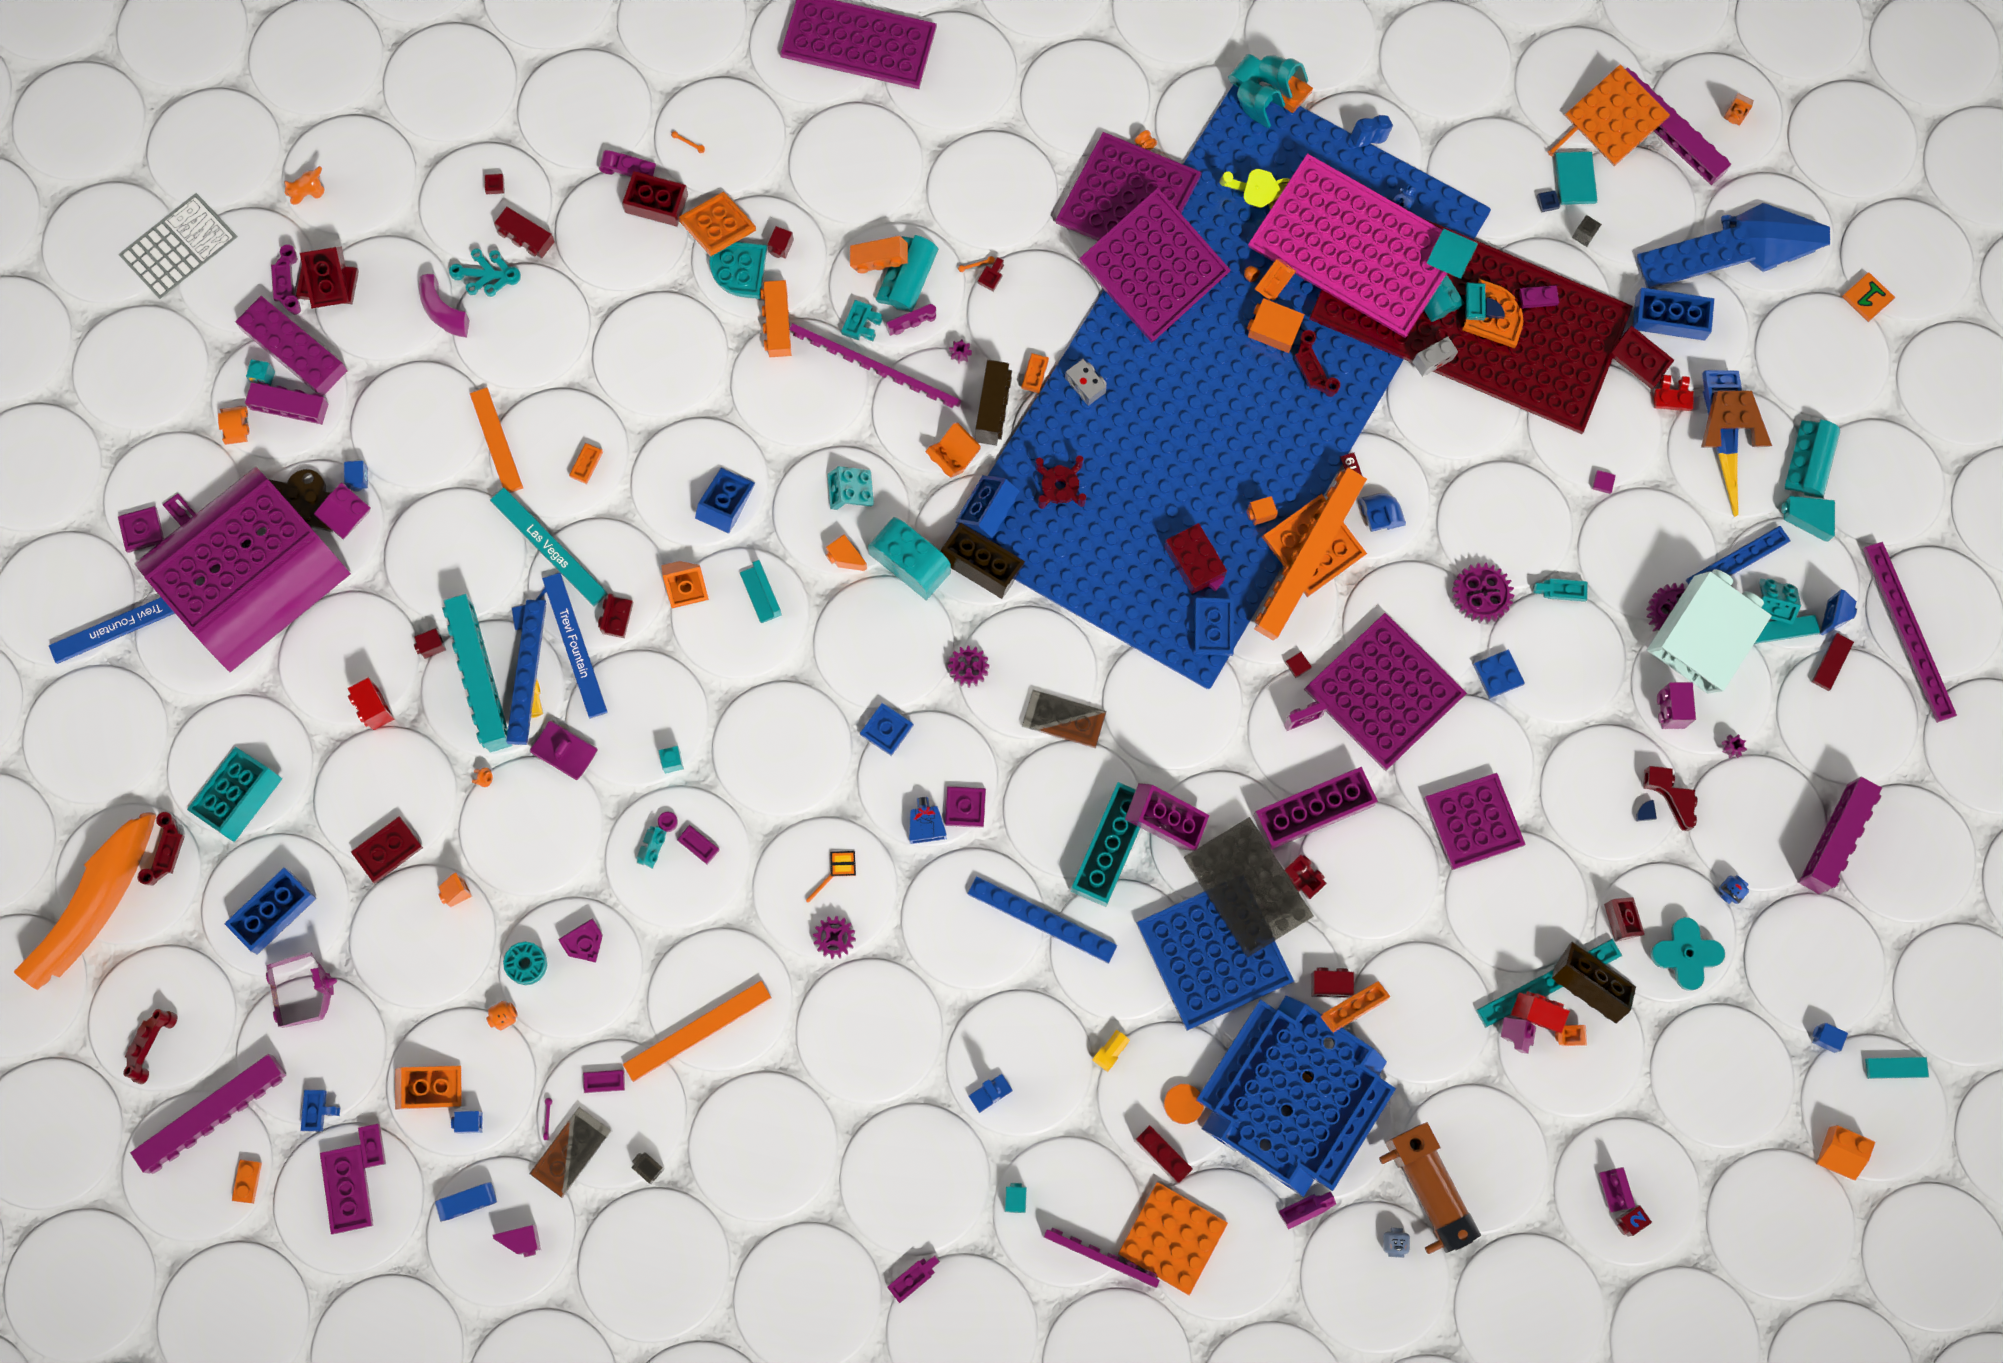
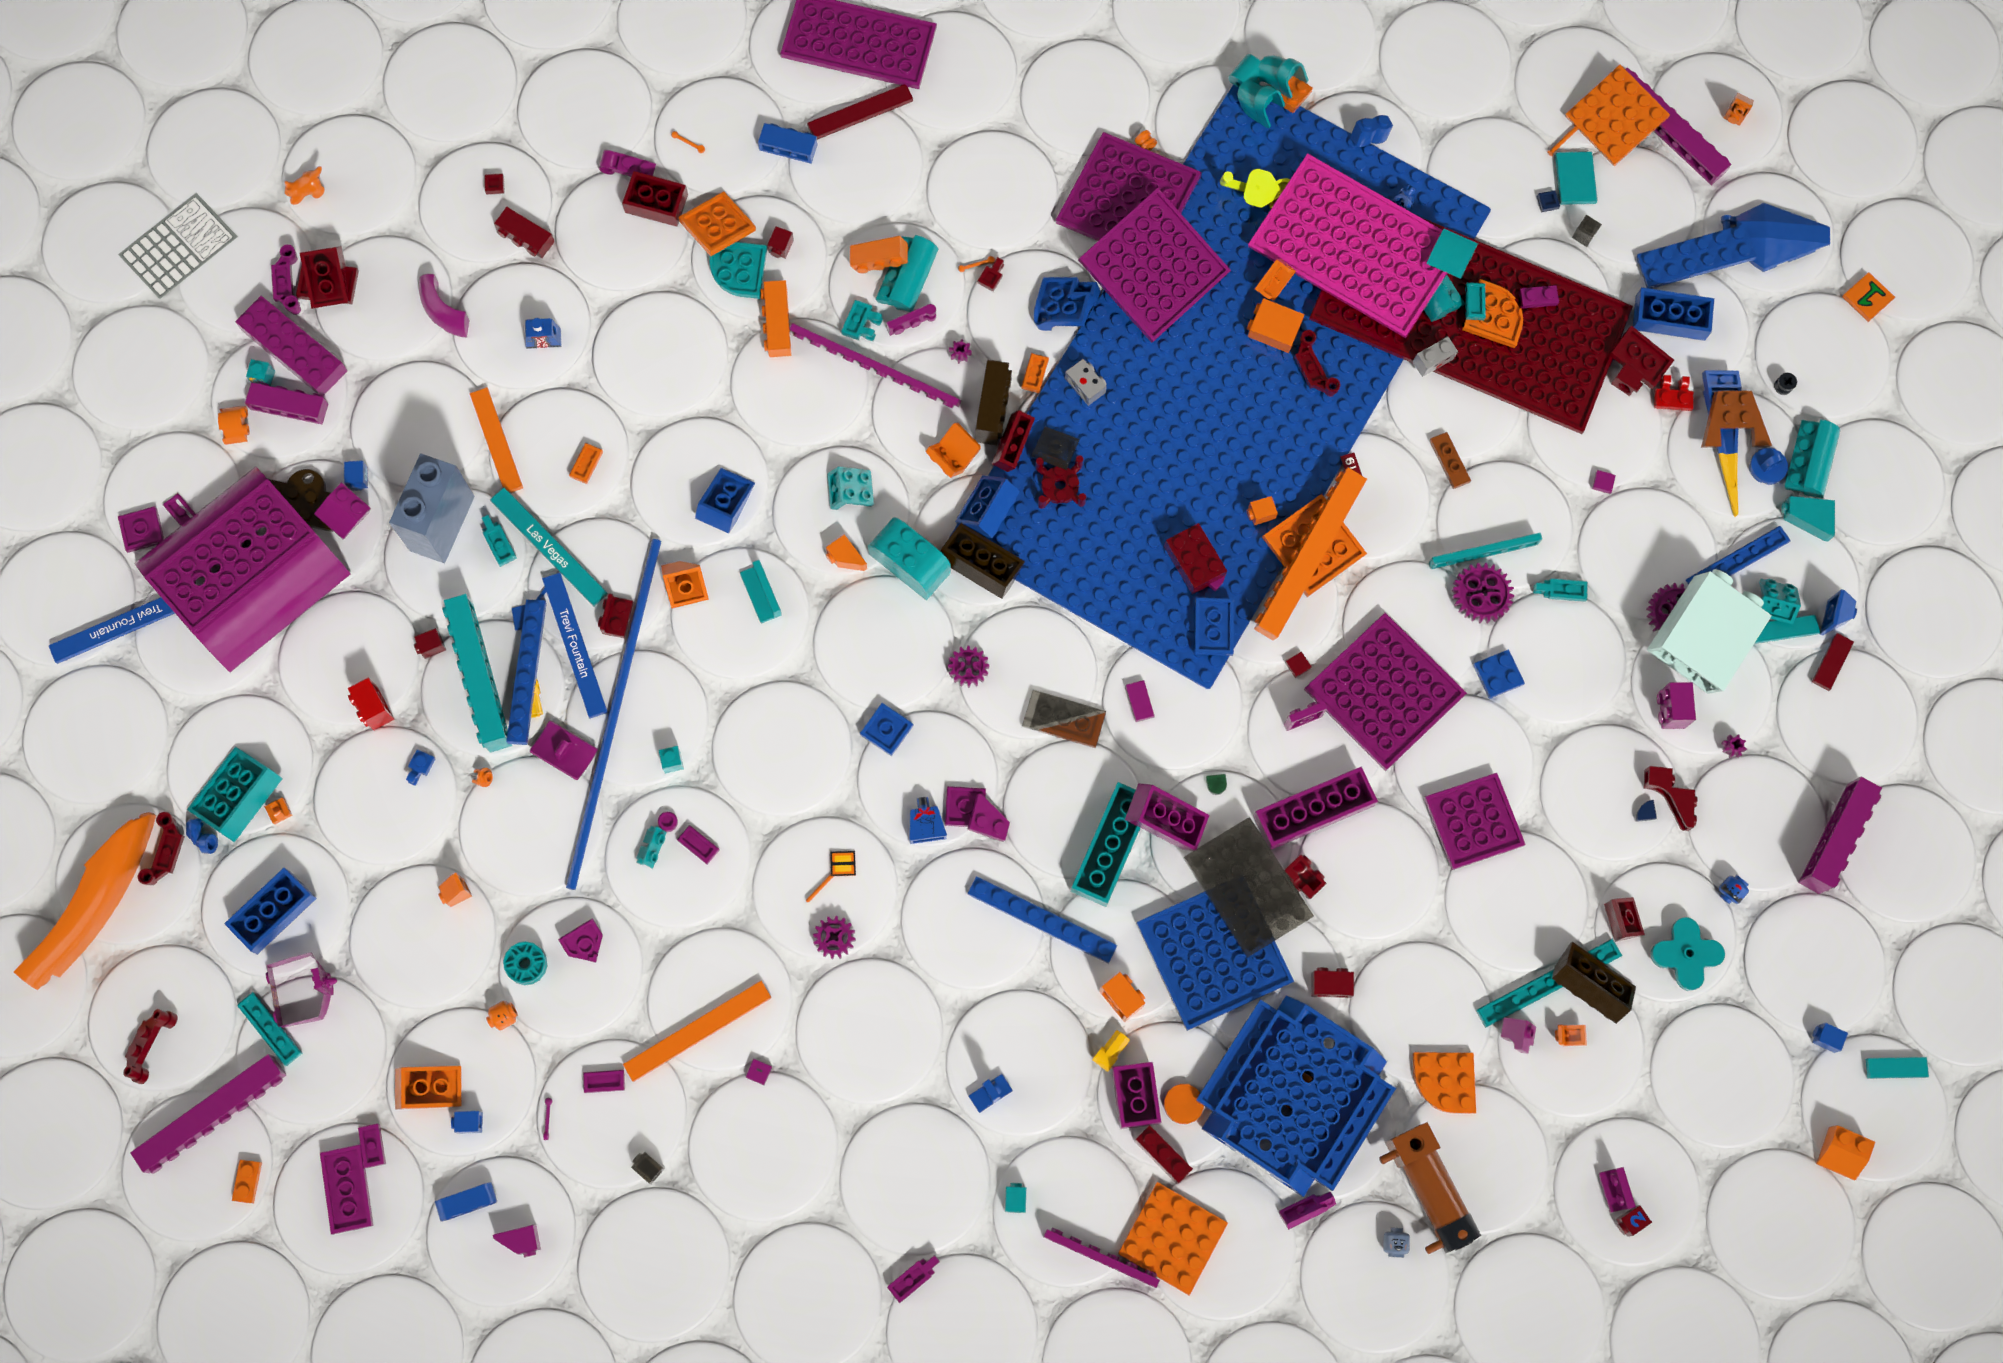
blue plate [300,1090,340,1132] -> none
dark red plate [351,816,423,884] -> none
teal plant [449,249,521,297] -> none
clear smoke tile [529,1107,611,1198] -> none
orange hinge [1244,266,1260,283] -> none
orange plate [1321,981,1390,1033] -> none
blue brick [1359,493,1406,532] -> none
dark blue tile [1485,298,1505,319] -> none
red brick [1511,991,1570,1033] -> none
magenta plate [1863,542,1957,723] -> none
none -> blue arm [186,818,218,854]
none -> teal tile [237,992,303,1066]
none -> orange tile [264,798,293,825]
none -> sand blue brick [389,453,475,564]
none -> blue plate [406,750,436,786]
none -> teal hinge [482,515,517,567]
none -> blue torso [525,318,561,349]
none -> blue piece [566,539,661,890]
none -> magenta tile [746,1059,772,1085]
none -> blue brick [758,123,818,164]
none -> dark red tile [807,84,913,140]
none -> magenta wing [967,794,1010,842]
none -> dark red brick [992,410,1035,472]
none -> clear smoke tile [1032,427,1080,470]
none -> blue slope [1034,277,1100,331]
none -> orange brick [1099,972,1145,1022]
none -> magenta brick [1112,1062,1162,1129]
none -> magenta tile [1125,680,1154,722]
none -> clear green tile [1206,774,1227,795]
none -> orange plate [1413,1052,1476,1114]
none -> dark orange plate [1429,432,1471,489]
none -> teal tile [1429,533,1543,569]
none -> dark red brick [1611,364,1644,397]
none -> blue tile [1749,448,1788,485]
none -> black wheel [1774,372,1797,395]

